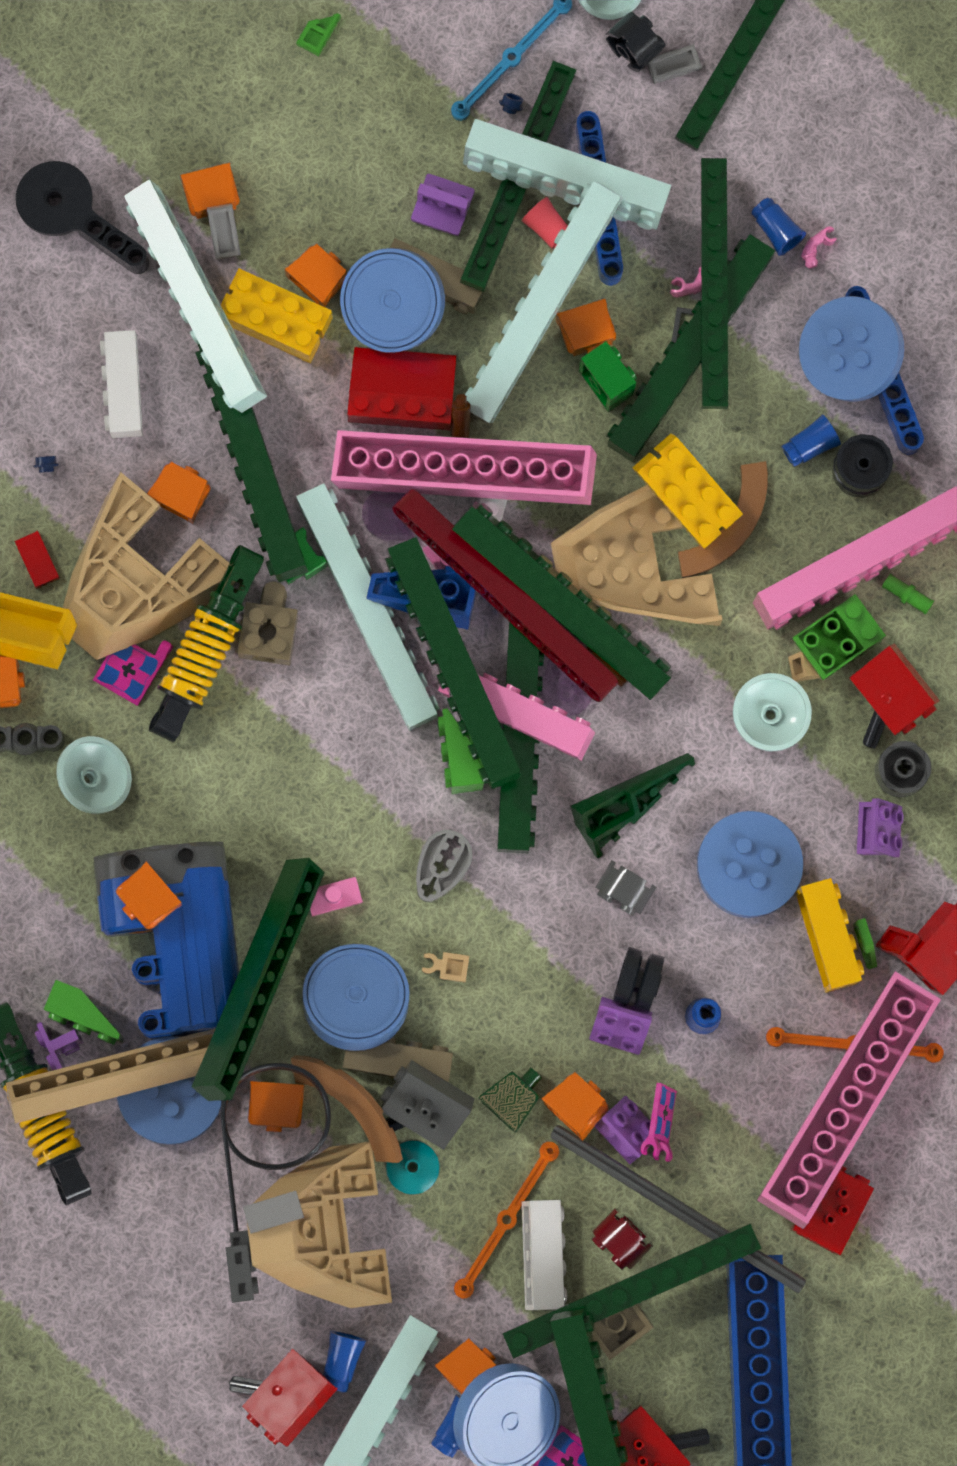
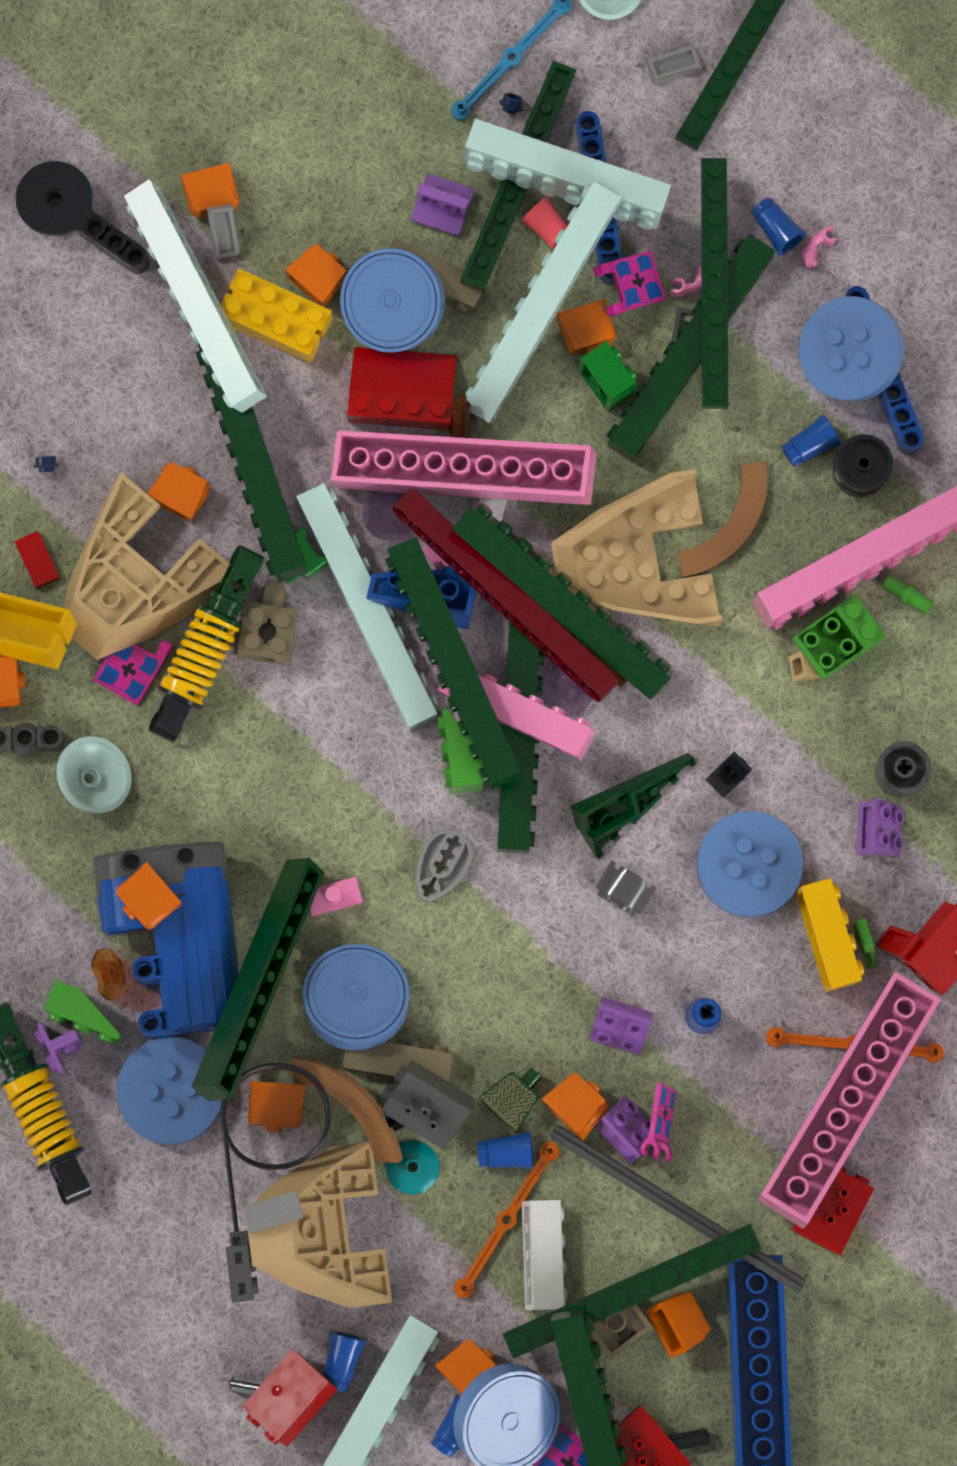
tan brick [6,1028,216,1124] -> none
white brick [100,330,143,438] -> none
bright green tile [296,13,341,56] -> none
tan plate [422,952,469,983] -> none
dark red brick [592,1208,653,1270] -> none
black brick [606,12,666,72] -> none
black wheel [612,947,665,1013] -> none
yellow piece [632,433,743,549] -> none
light aqua dish [733,673,812,752] -> none
red piece [850,643,940,749] -> none
none -> clear orange dish [91,948,126,1001]
none -> blue plant [477,1132,534,1169]
none -> dark pink flag [593,250,666,317]
none -> orange torso [645,1291,711,1359]
none -> black bracket [705,752,752,798]

